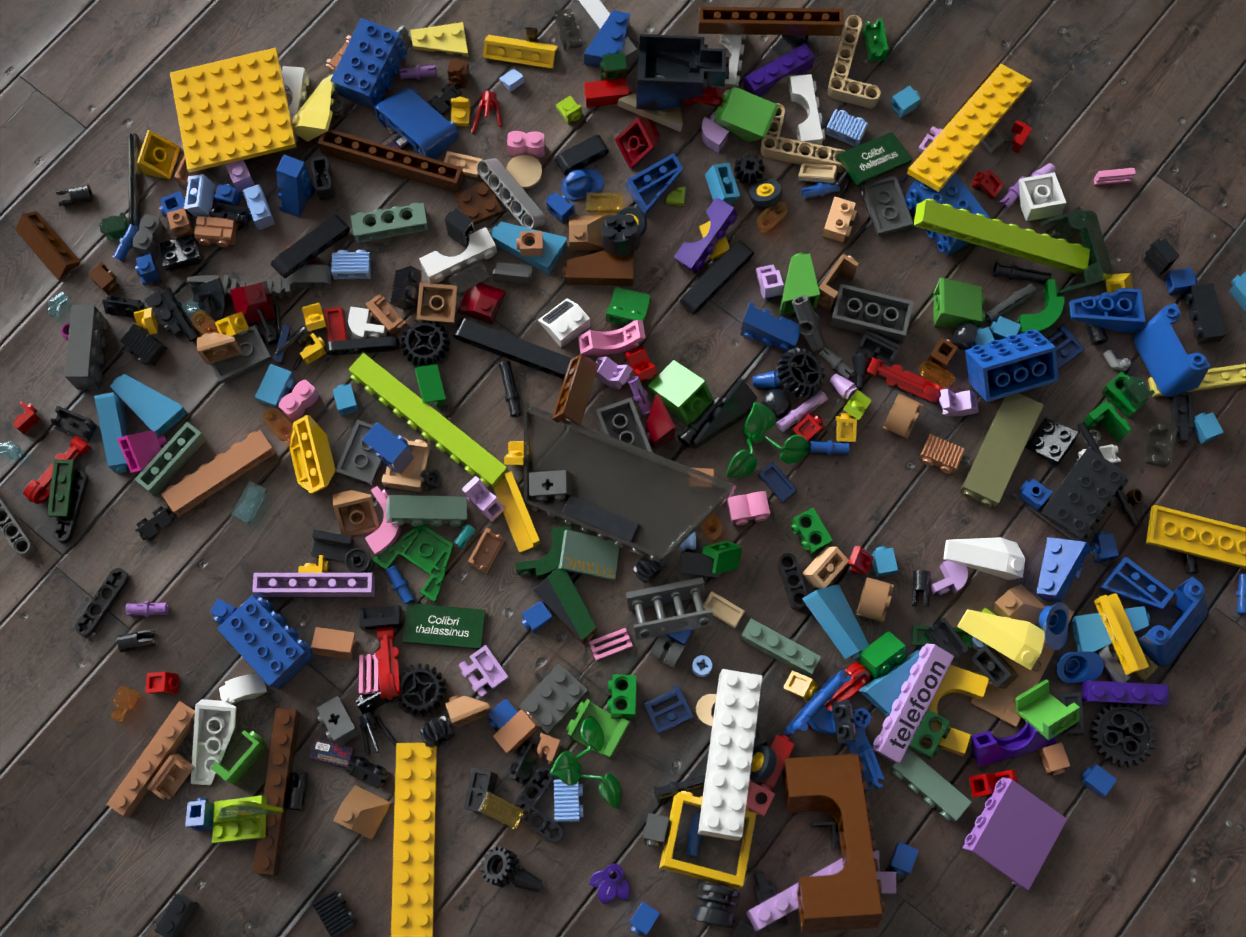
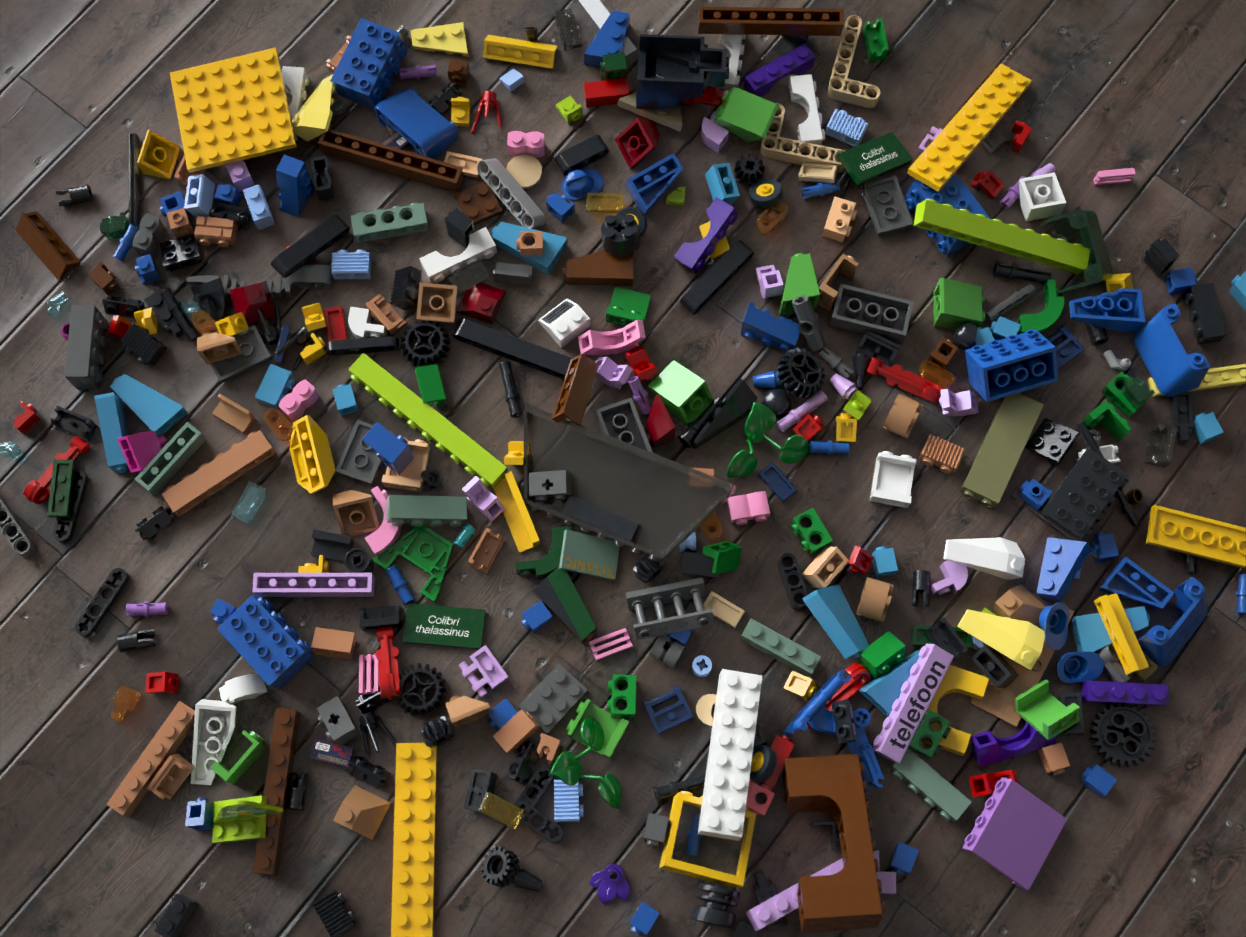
medium nougat slope [569,215,606,251] -> none
dark azure brick [890,86,920,119] -> none
none -> red tile [107,316,132,340]
none -> medium nougat panel [212,394,255,434]
none -> white panel [870,451,917,508]

